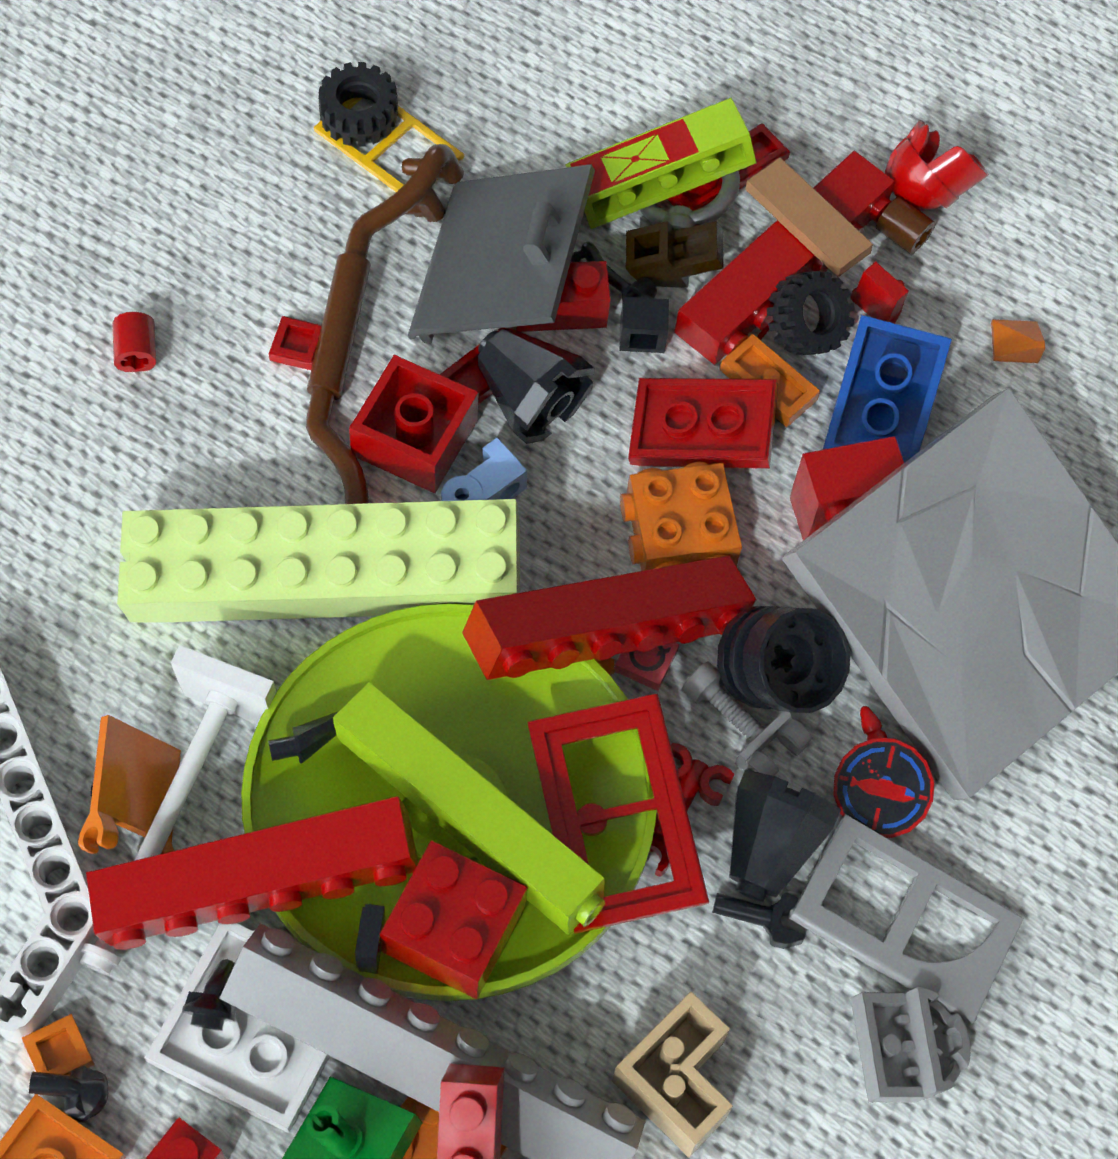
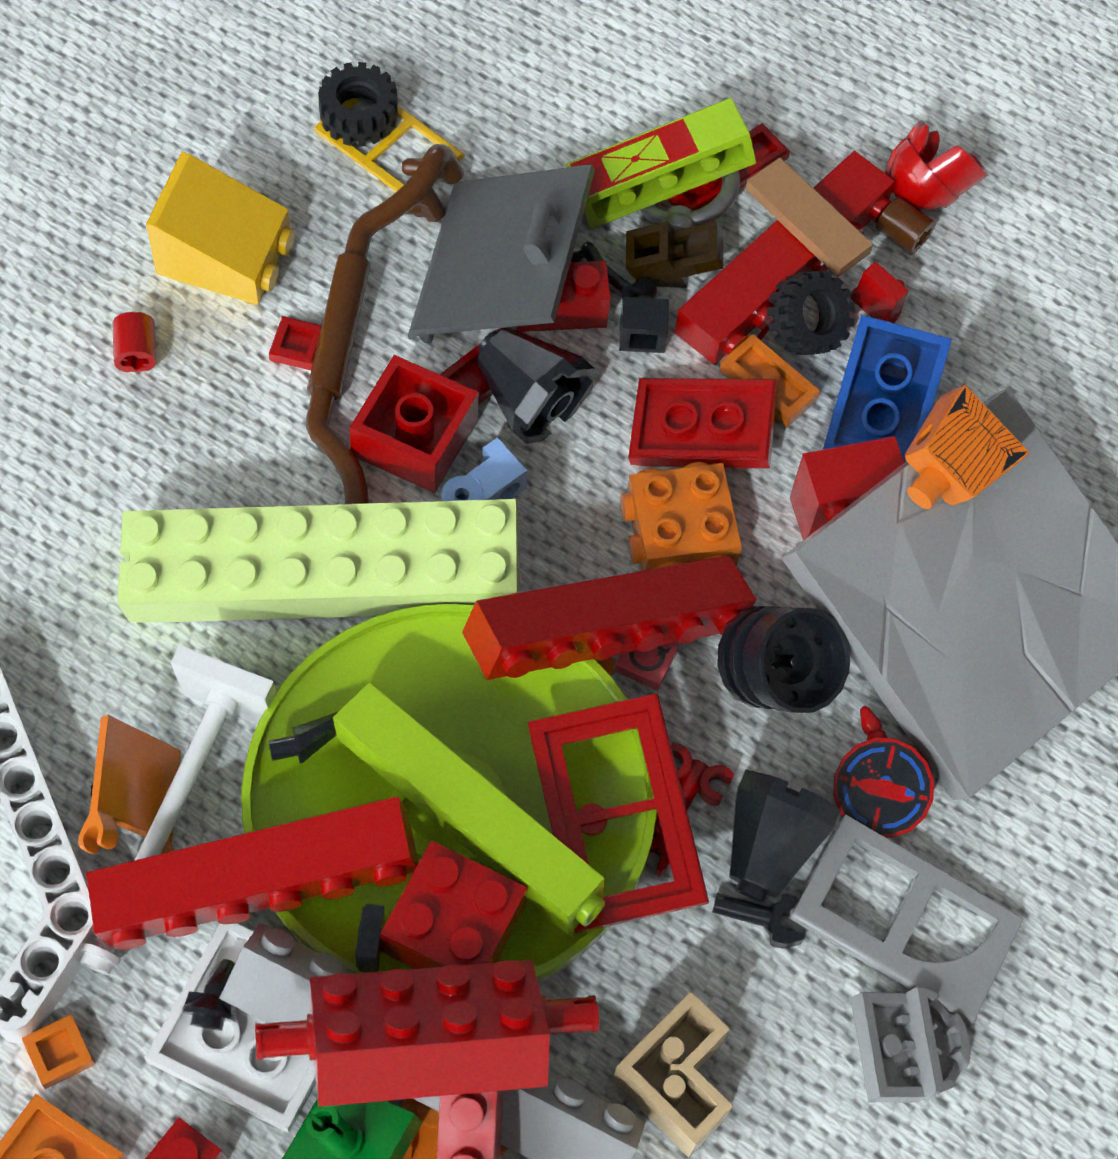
black plate [29,1066,108,1123] -> none
light grey bar [682,661,813,776] -> none
orange slope [991,319,1045,363] -> none
none -> yellow slope [146,151,295,305]
none -> red brick [255,960,599,1107]
none -> orange torso [905,384,1030,509]

